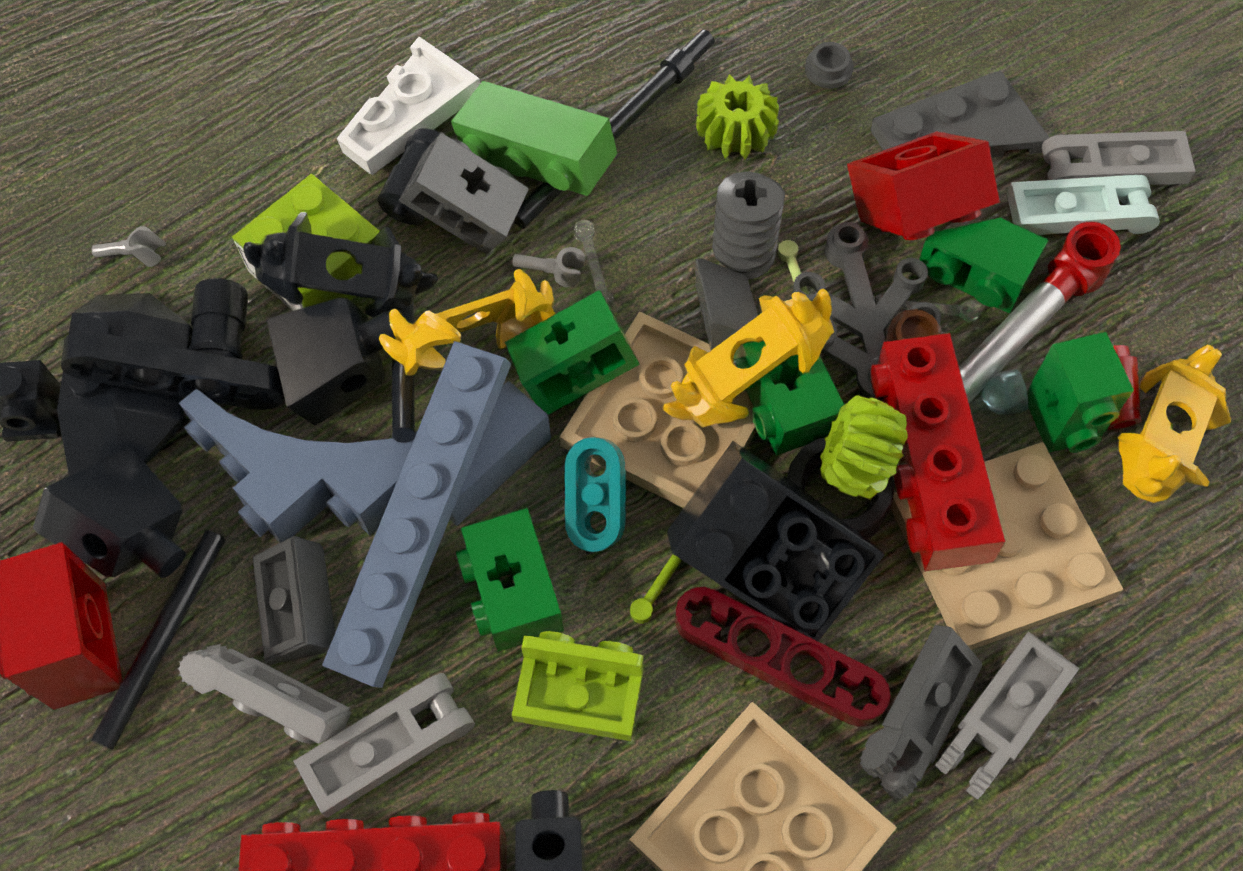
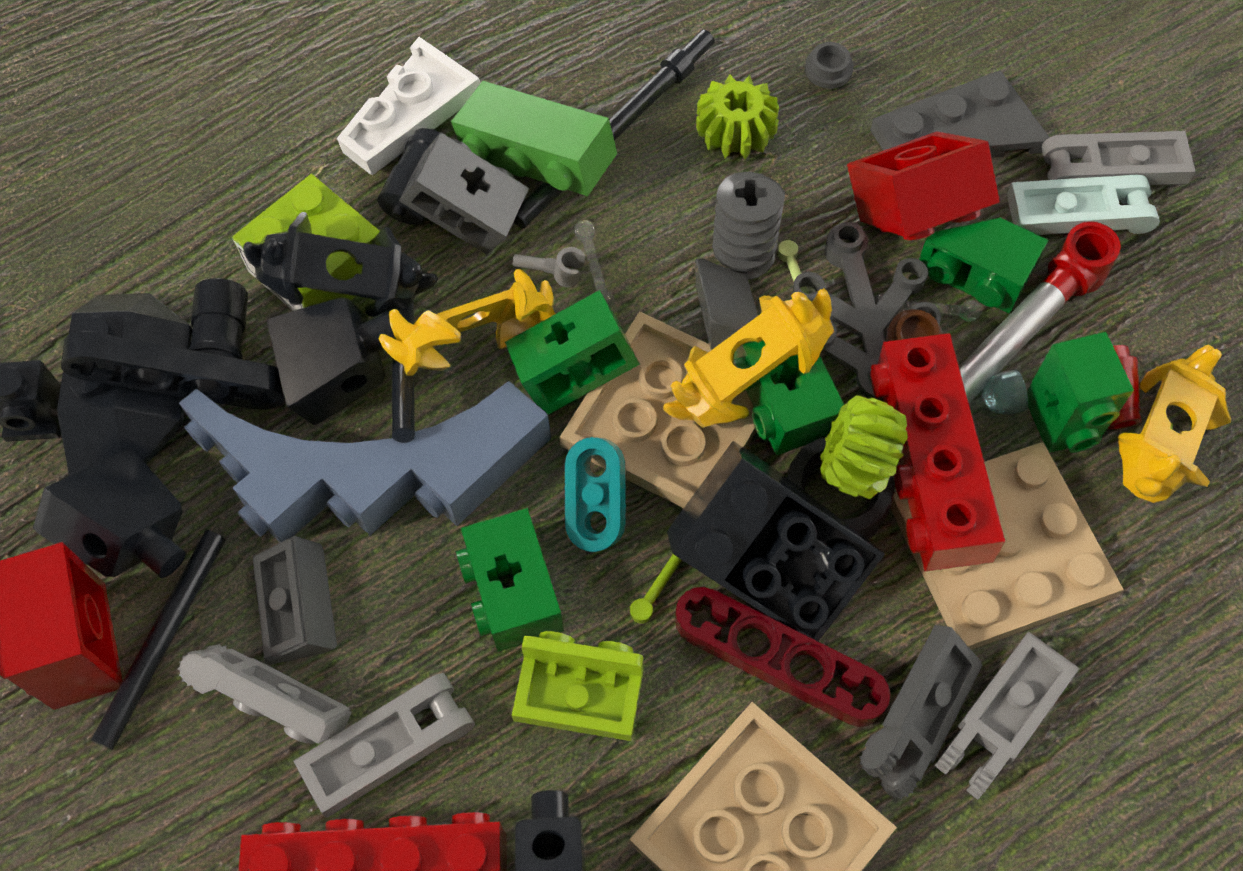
light grey hand [92,226,166,267] -> none
sand blue plate [322,341,511,688] -> none

